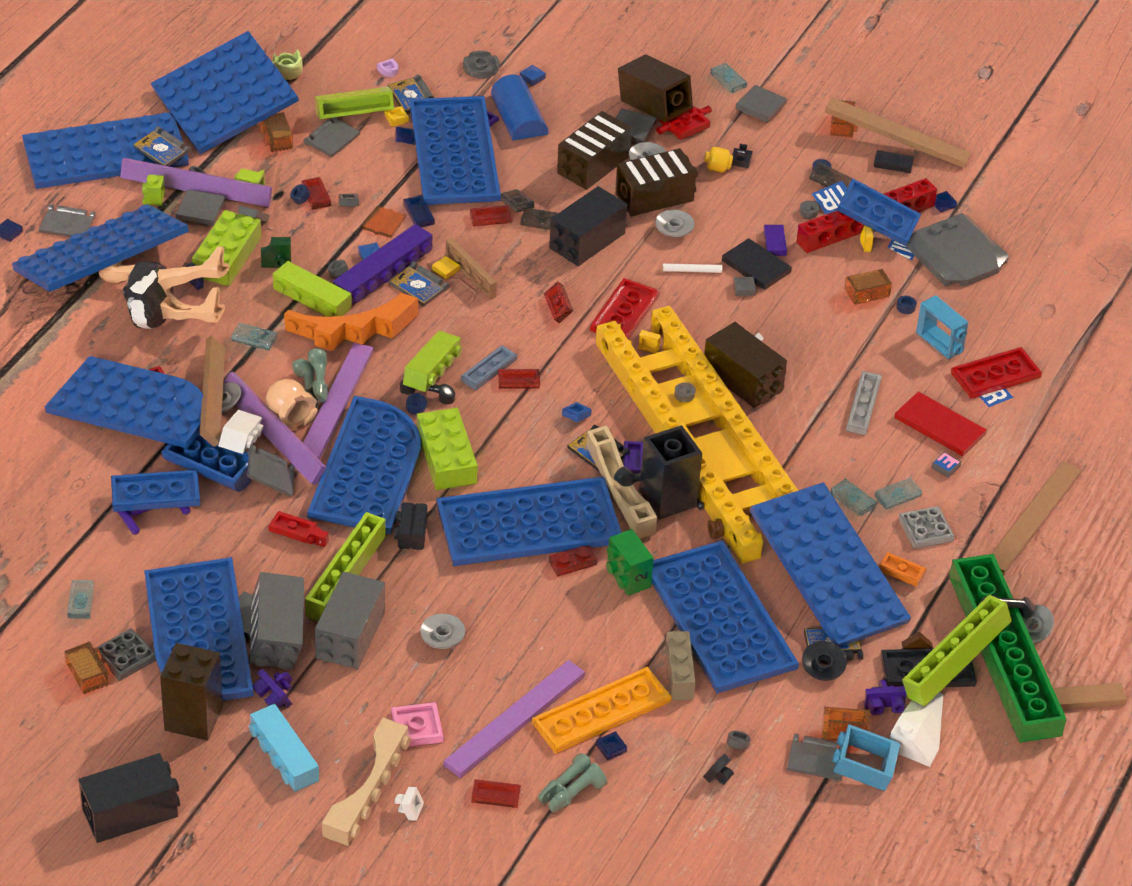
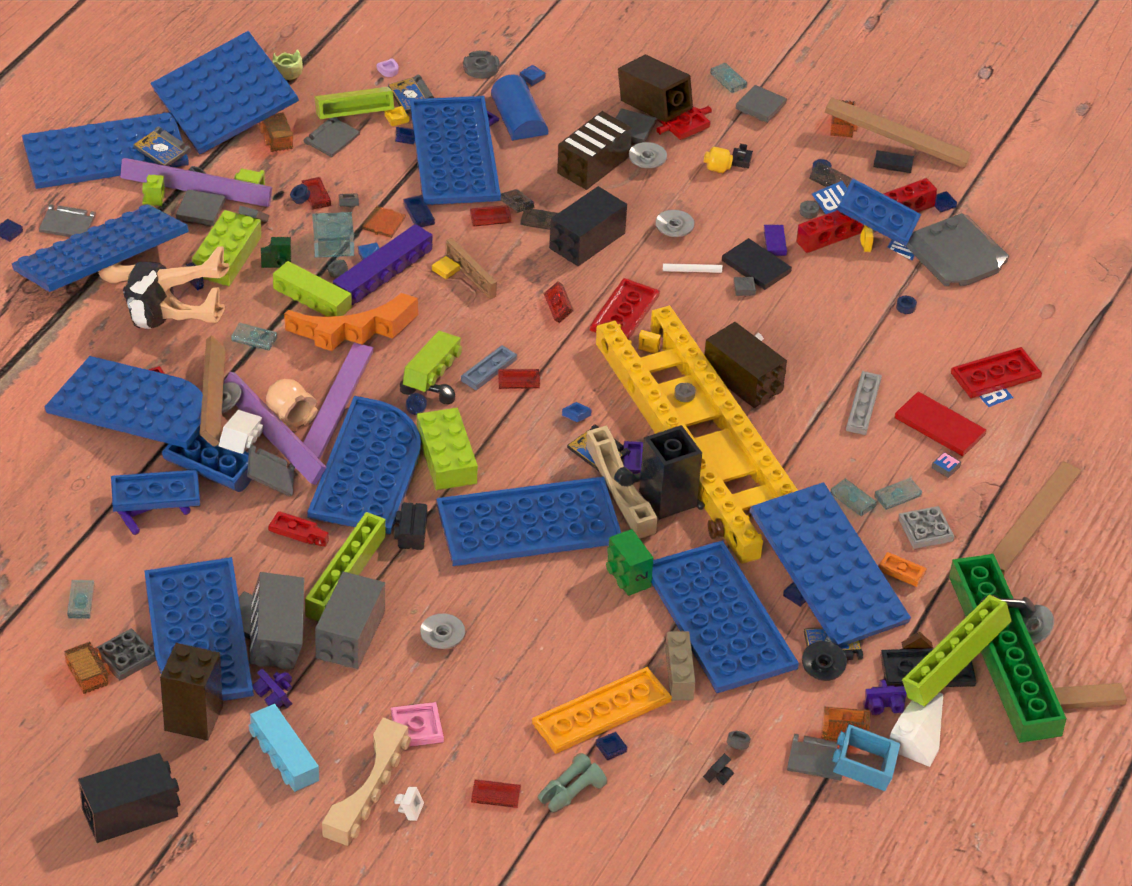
sand green piece [292,348,328,408] -> none
piece [389,261,450,306] -> none
medium lavender tile [444,660,585,778] -> none
clear red plate [549,545,598,577] -> none
dark brown brick [615,148,698,217] -> none
clear orange brick [844,269,892,305] -> none
dark azure window [916,295,969,359] -> none
none -> clear light blue brick [312,212,354,257]
none -> clear blue tile [783,582,806,607]

